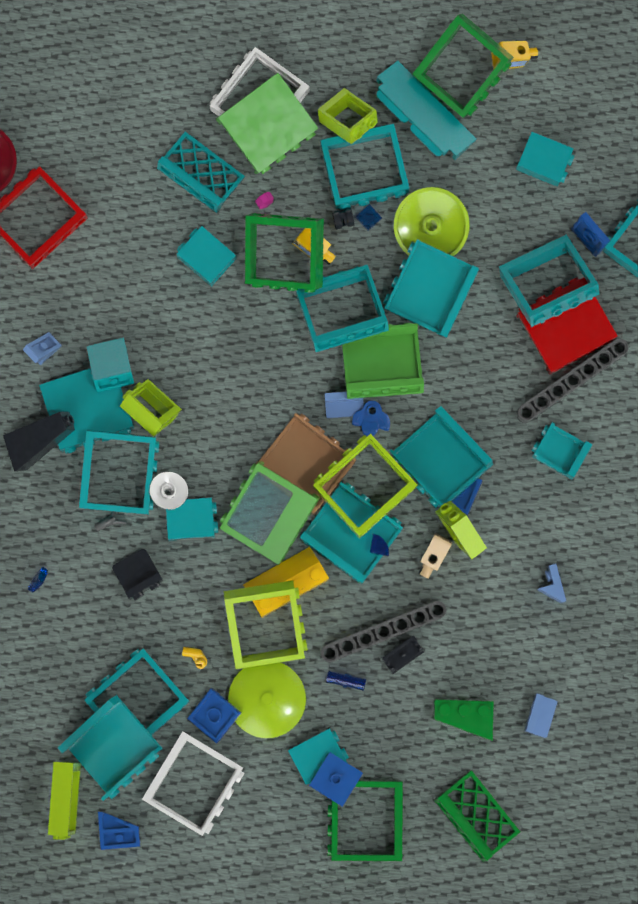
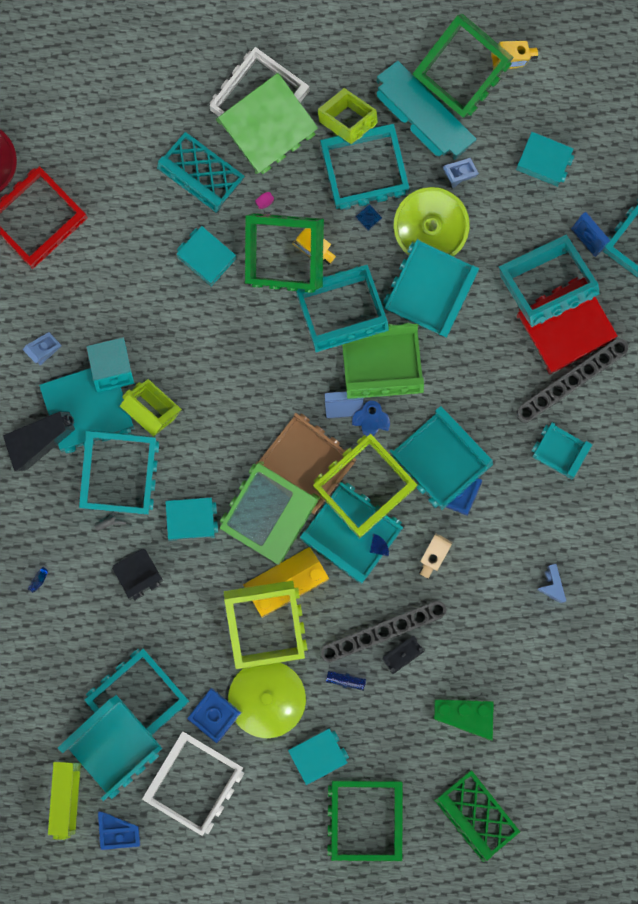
white dish [150,472,188,509] -> none
yellow arm [182,647,207,669] -> none
blue plate [309,752,363,807] -> none
black wheel [332,207,355,230] -> none
lime window [435,500,487,559] -> none
medium blue panel [524,694,557,738] -> none
none -> medium blue slope [443,158,479,188]

